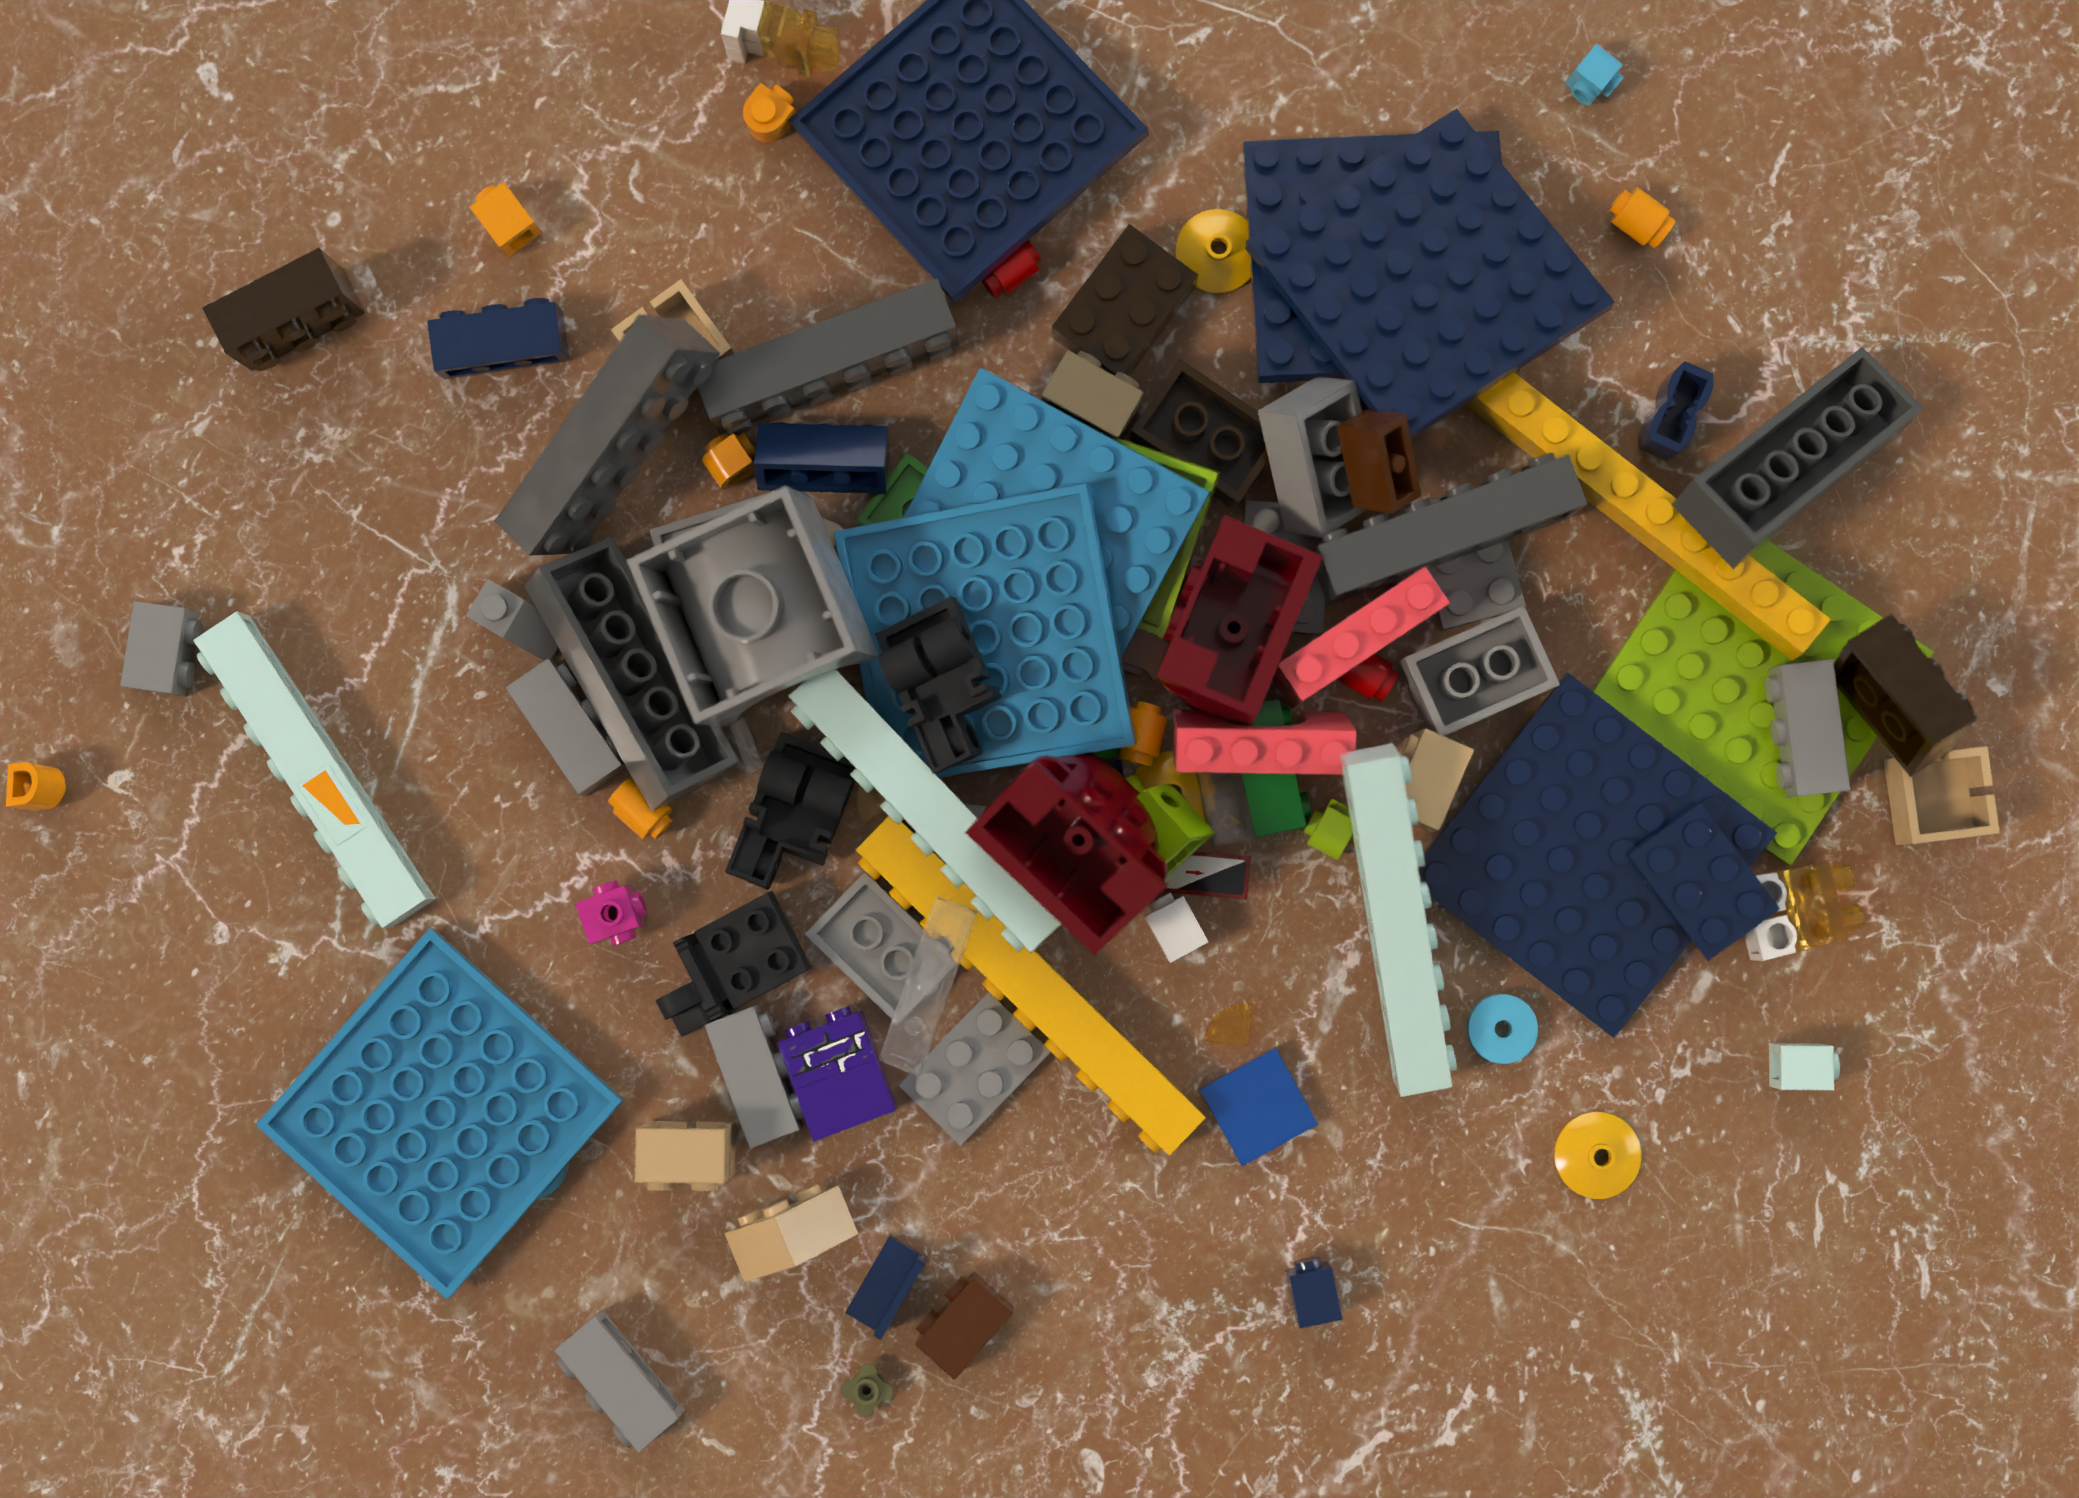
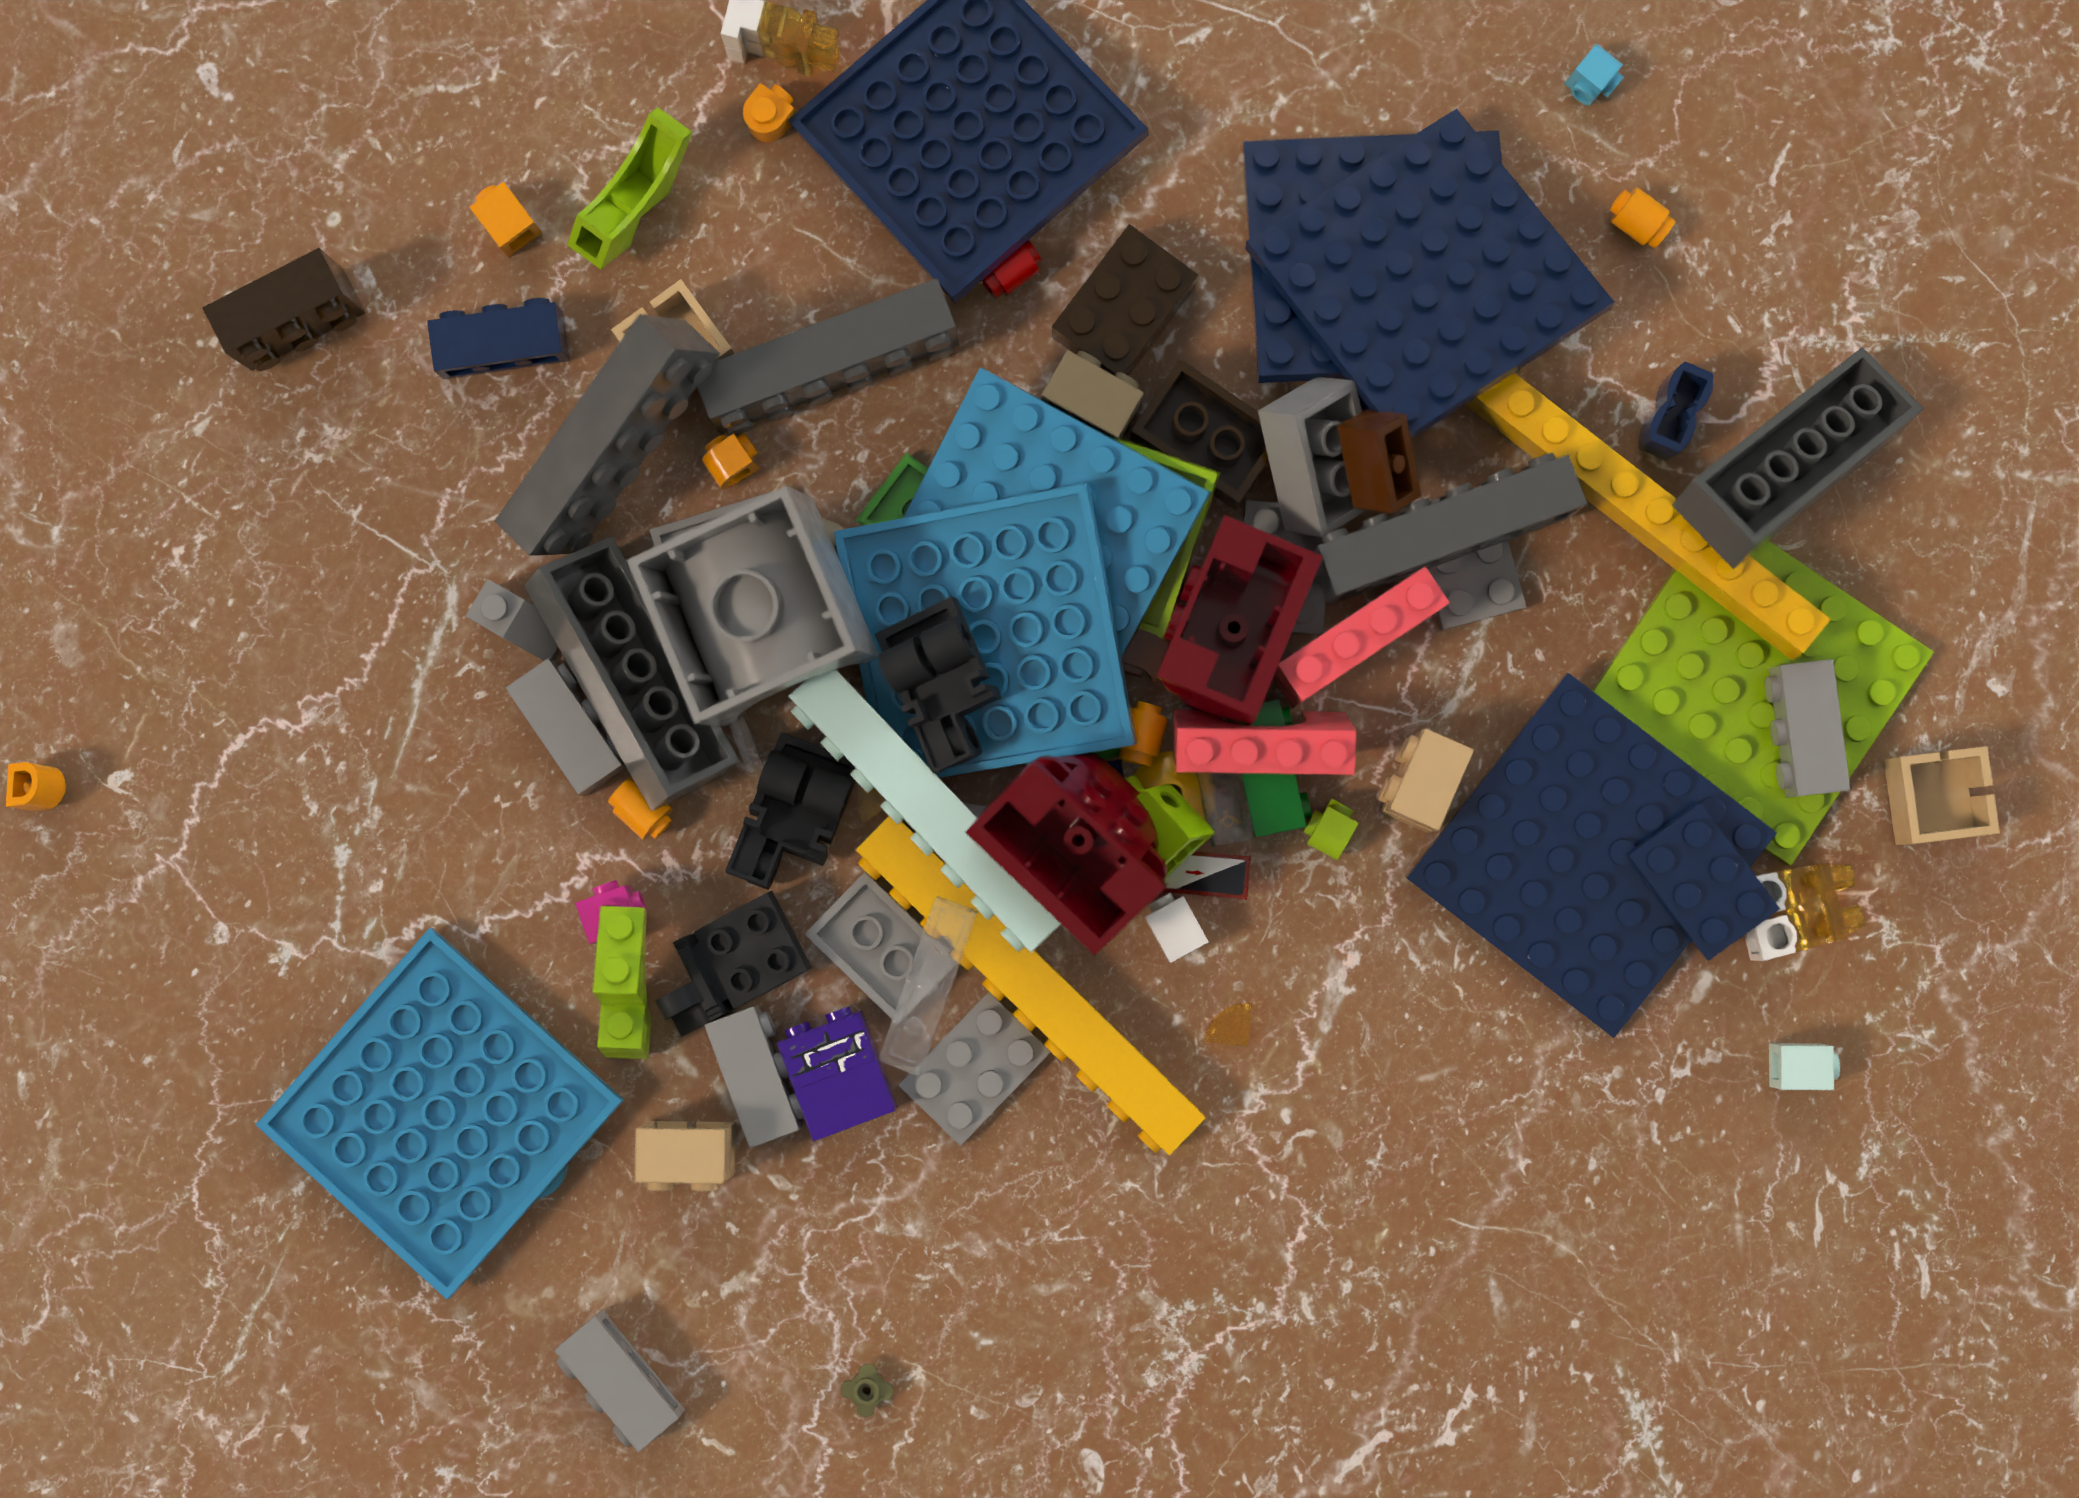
light grey brick [120,601,202,697] -> none
light aqua brick [193,611,436,928] -> none
tan brick [724,1184,858,1282] -> none
dark blue brick [754,422,889,494] -> none
dark blue panel [845,1235,927,1340] -> none
reddish brown brick [915,1272,1013,1380] -> none
yellow dish [1175,209,1251,294] -> none
blue tile [1199,1047,1318,1166] -> none
dark blue brick [1285,1257,1343,1328] -> none
red brick [1337,653,1400,702] -> none
light aqua brick [1341,744,1457,1097] -> none
light grey brick [1398,605,1560,736] -> none
medium azure piece [1466,994,1538,1064] -> none
yellow dish [1554,1112,1642,1199] -> none
dark brown brick [1834,614,1978,777] -> none
none -> lime arch [567,107,692,270]
none -> lime arch [593,906,652,1059]

